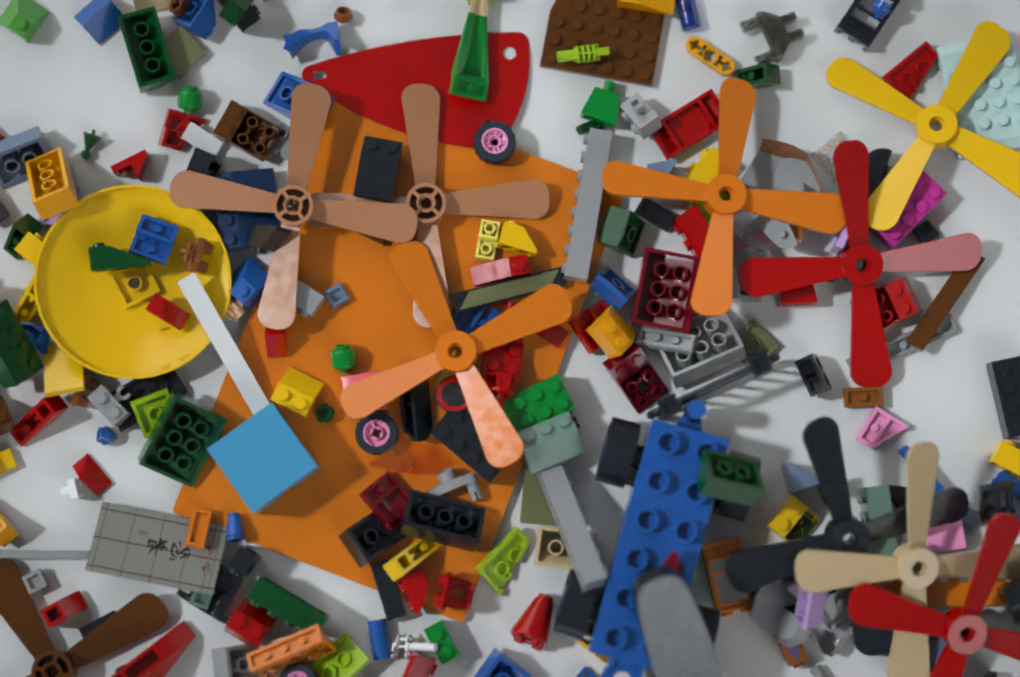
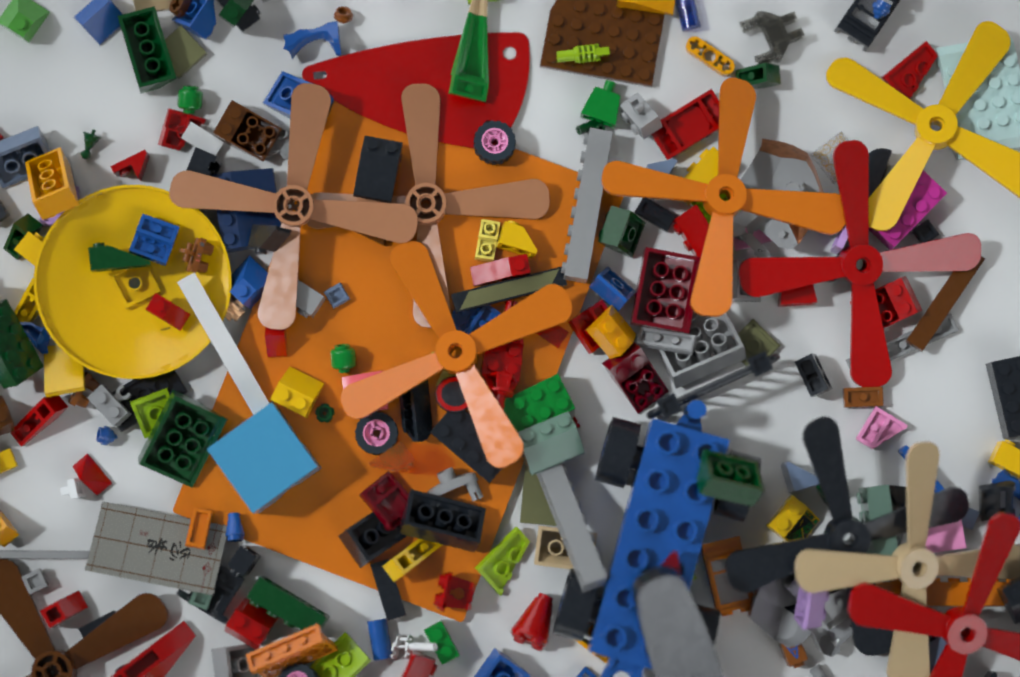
red slope [398,568,430,614] -> none

